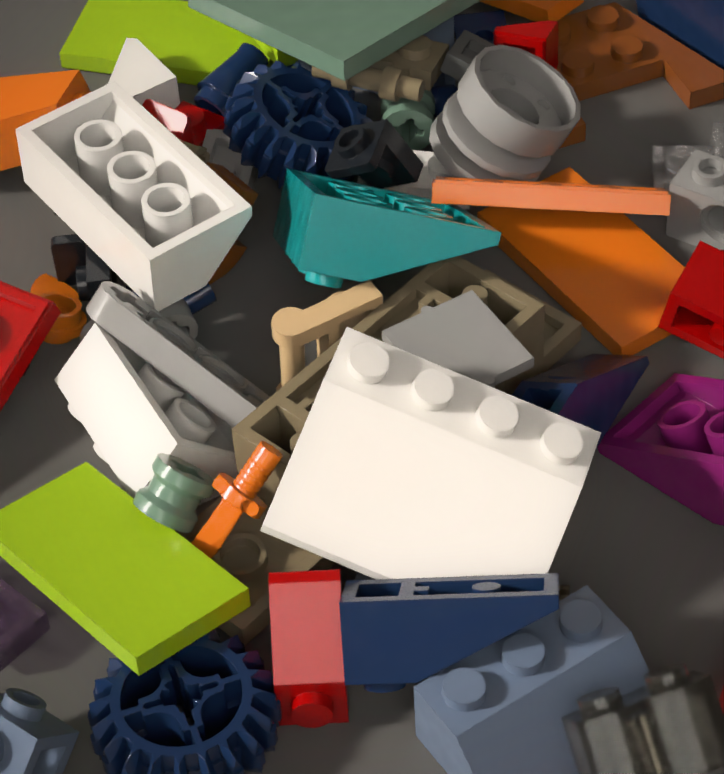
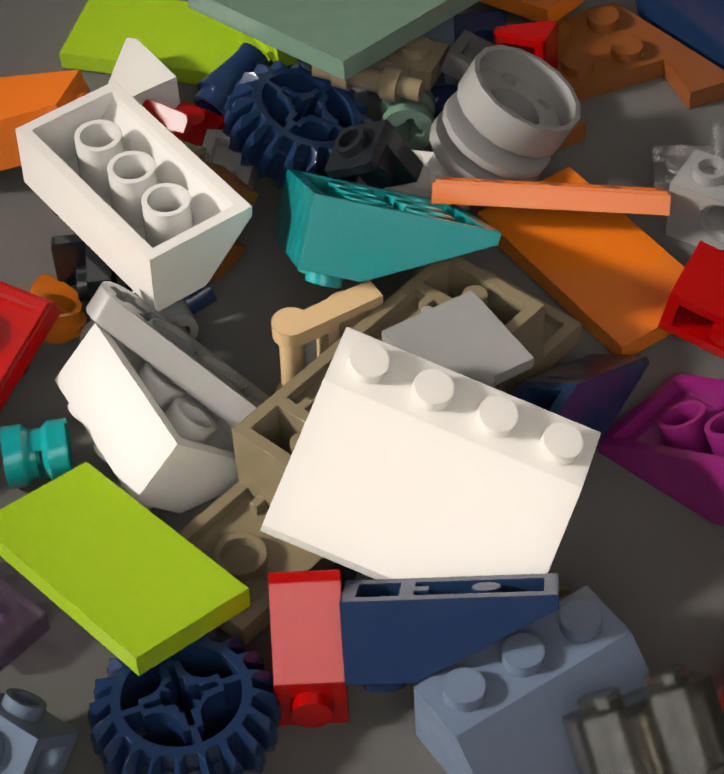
sand green wheel [133,453,215,533] -> none
orange piece [192,441,283,558] -> none
none -> teal wheel [0,418,74,489]

